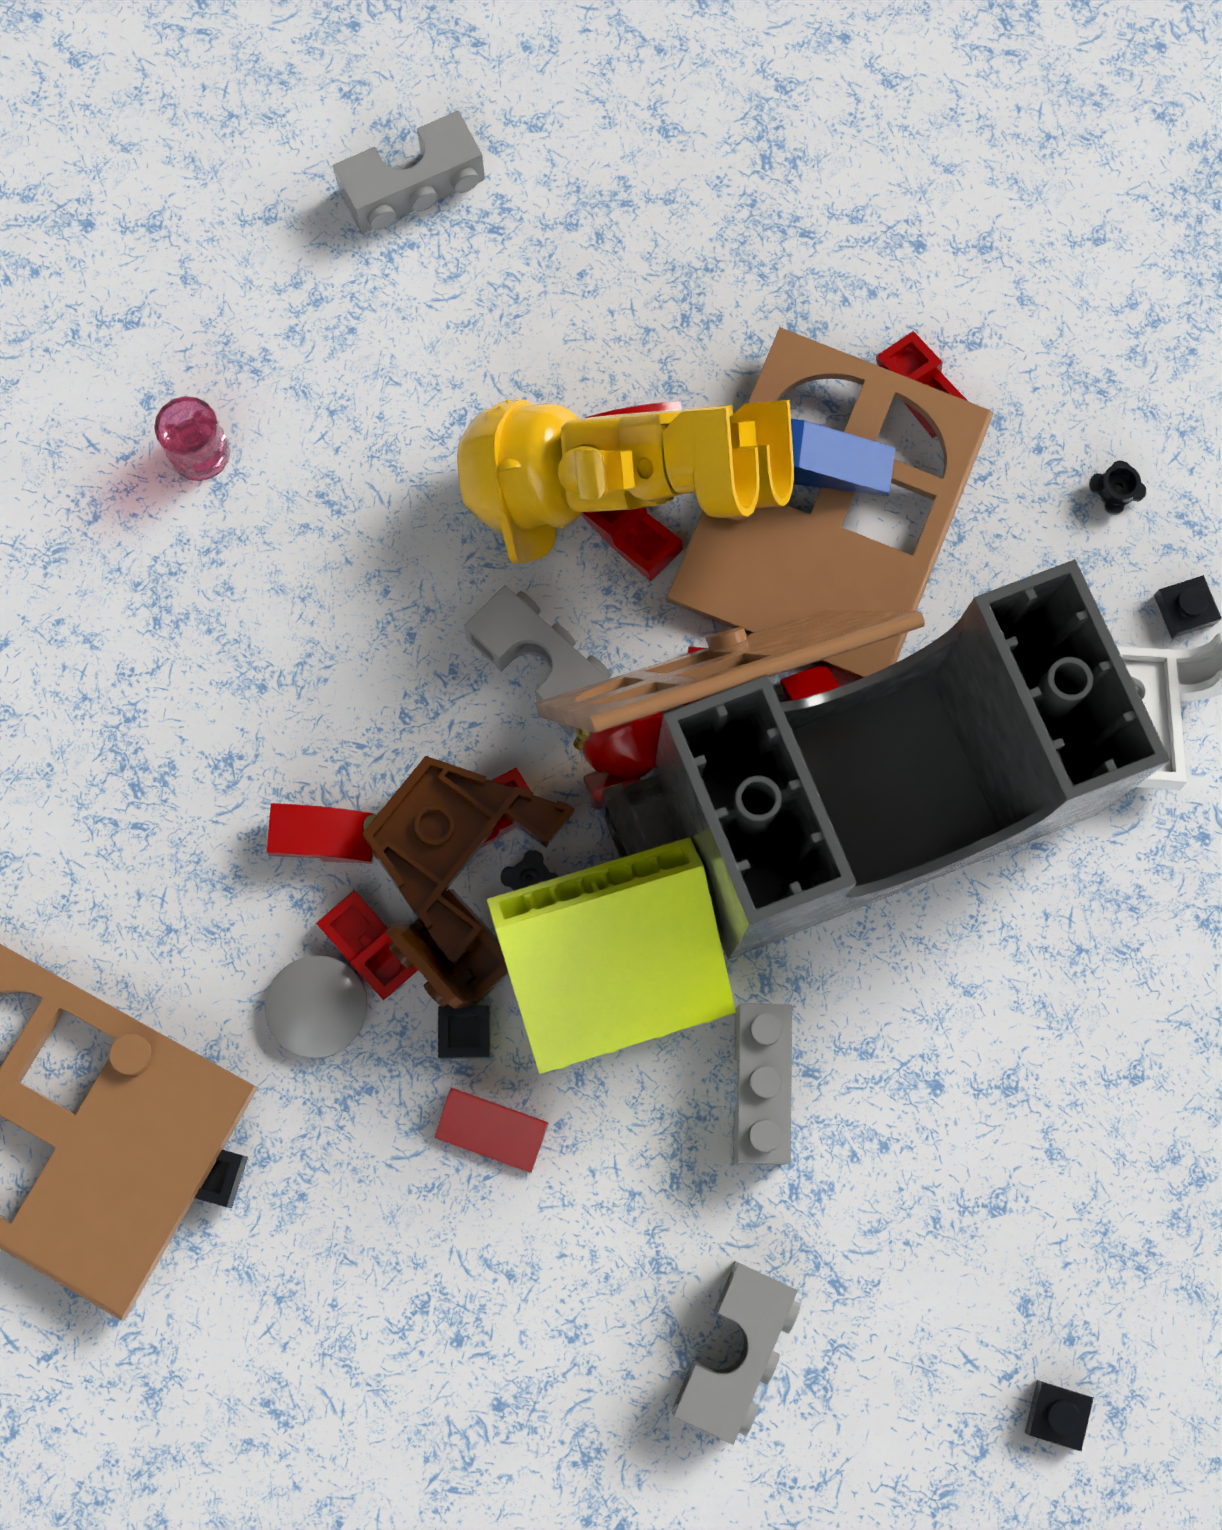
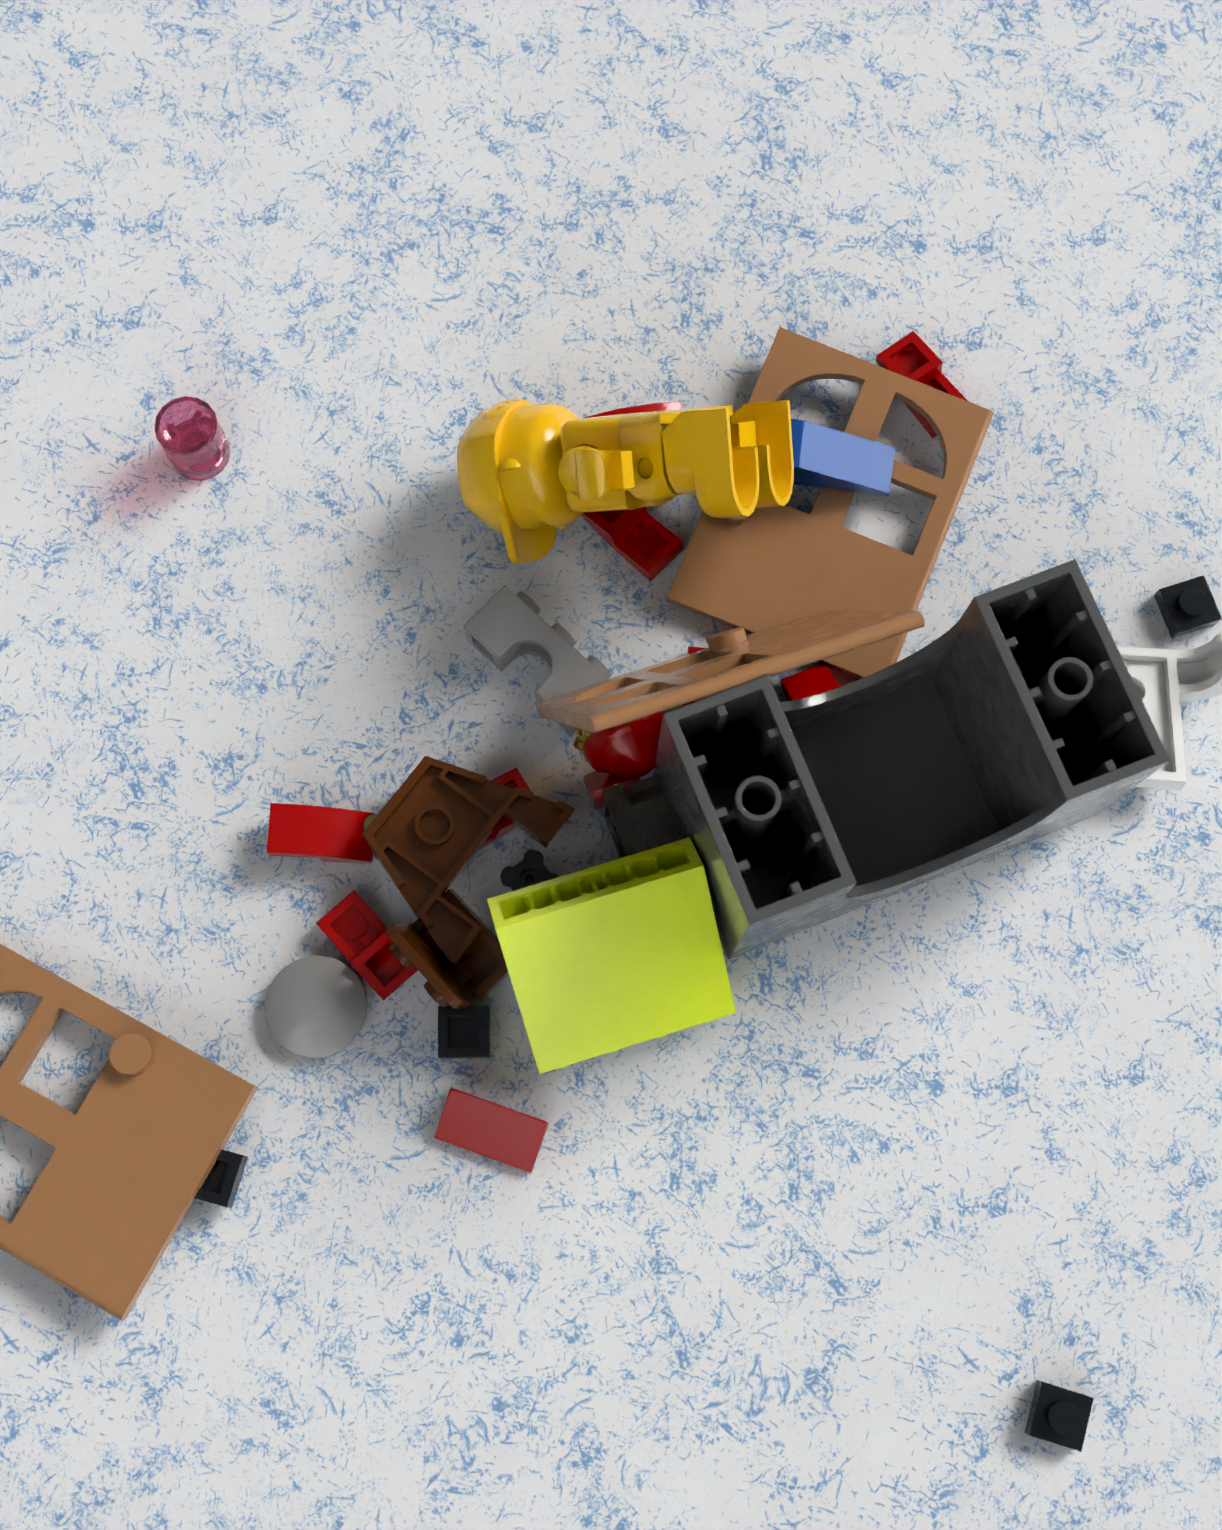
light grey arch [333,110,485,234] -> none
light grey arch [671,1261,801,1445] -> none
light grey arch [733,1003,792,1165] -> none
black plate [1089,461,1146,515] -> none

